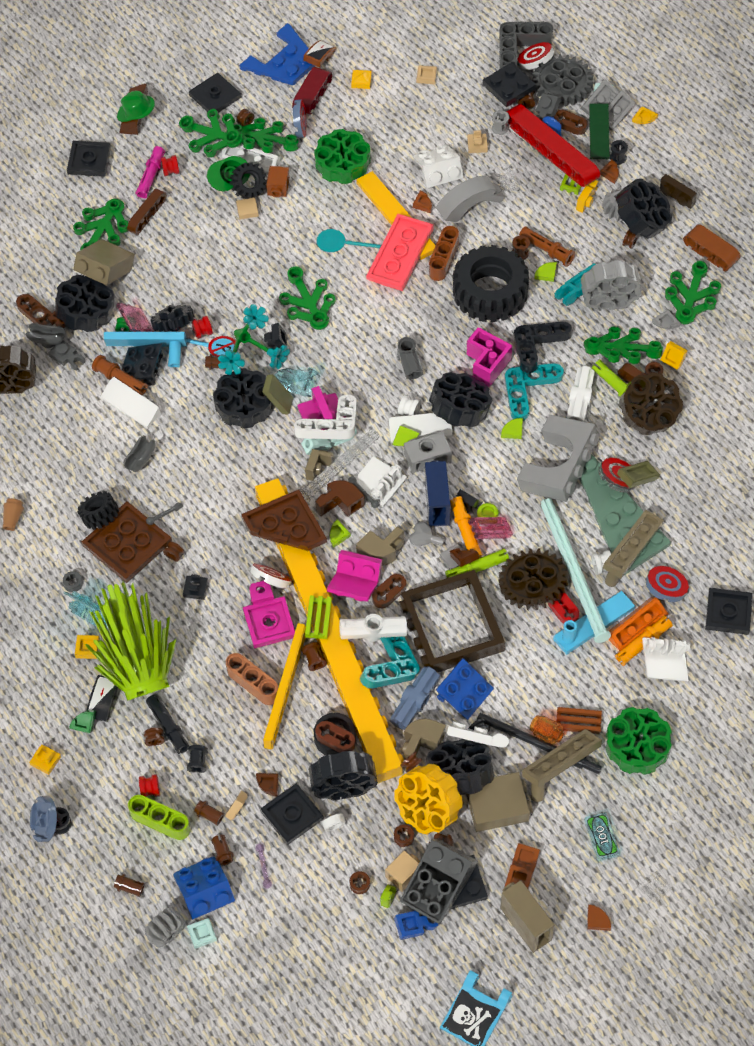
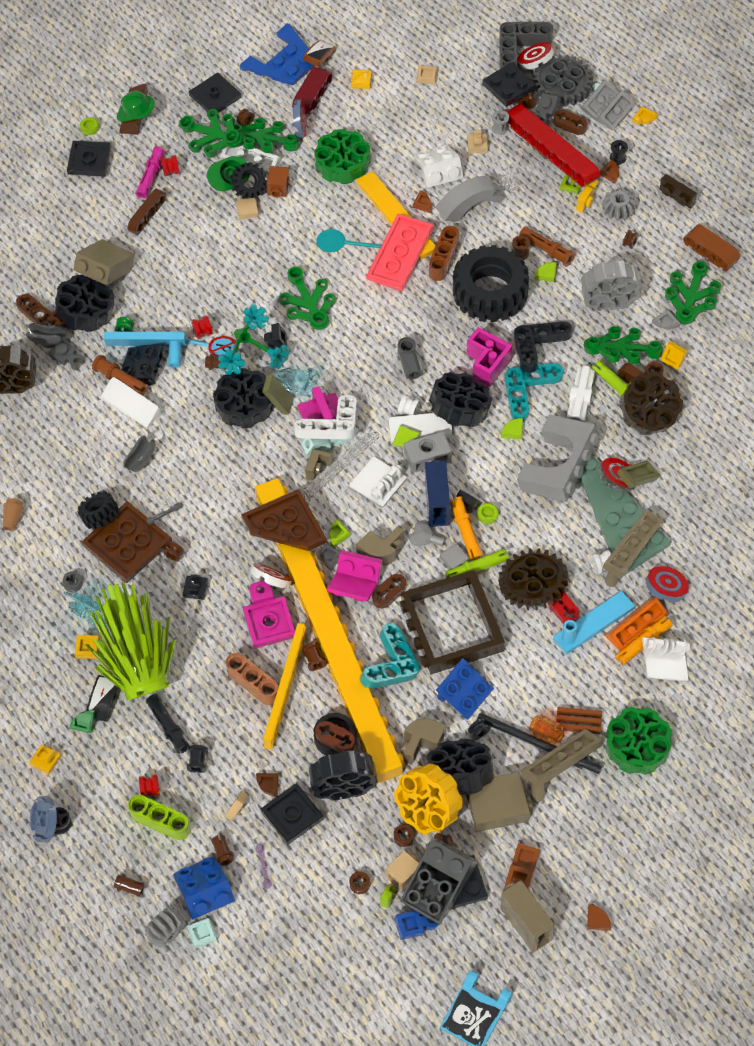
green plant [73,199,128,250] -> none
clear pink piece [116,302,154,332] -> none
reddish brown bush [144,728,165,746] -> none
black gear [150,305,195,332] -> none
reddish brown pin [194,800,225,826] -> none
lime tile [305,595,332,639] -> none
reddish brown brick [315,480,365,517] -> none
white tile [322,813,346,832] -> none
white piece [339,614,407,642] -> none
dark grey hinge [348,476,379,508] -> none
sand blue piece [390,667,440,730] -> none
reddish brown bush [400,752,422,773] -> none
white hinge [445,721,509,748] -> none
reddish brown tile [450,548,479,567] -> none
clear pink tile [468,517,513,539] -> none
light aqua axle [541,498,611,643] -> none
blue arm [542,116,561,136] -> none
teal hinge [554,263,596,306] -> none
clear light blue tile [584,812,620,862] -> none
dark green tile [589,104,610,159] -> none
black connector [616,178,672,239] -> none
black plate [705,588,753,635] -> none
none -> lime tile [80,117,99,135]
none -> dark grey tile [321,544,340,571]

